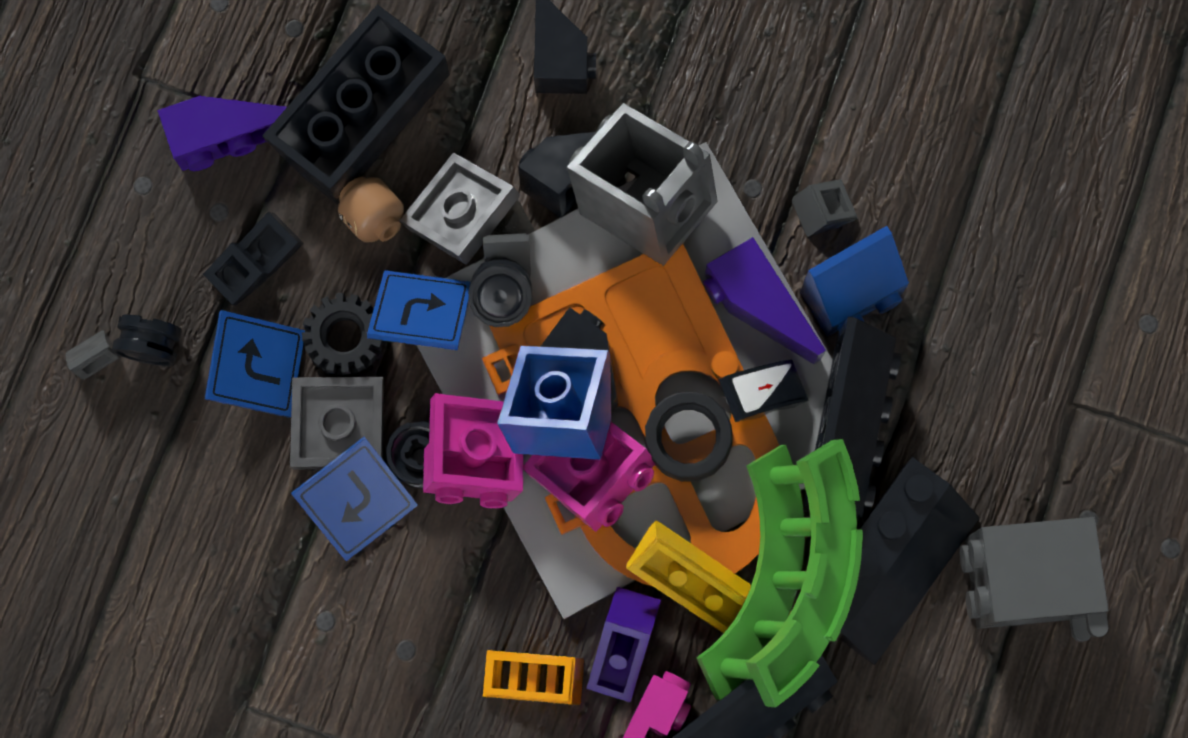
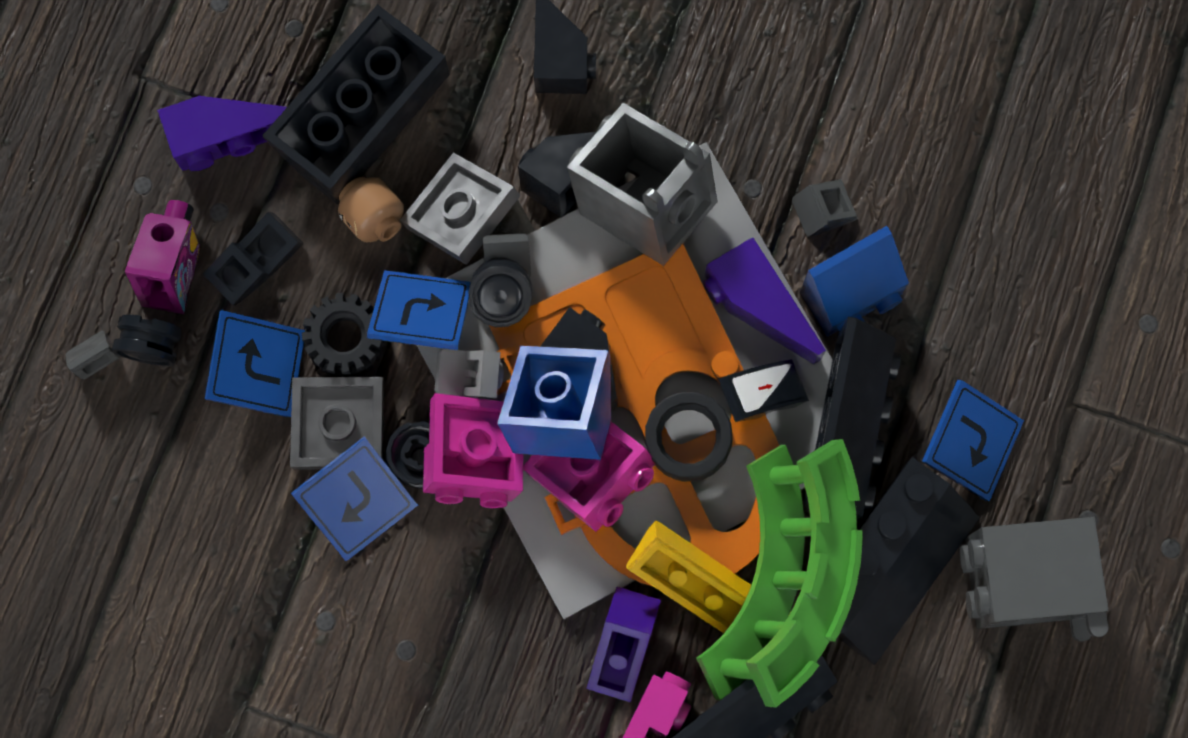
light orange slope [483,650,584,705] -> none
none -> magenta torso [125,200,200,314]
none -> light grey bracket [434,349,504,398]
none -> blue piece [922,380,1024,501]

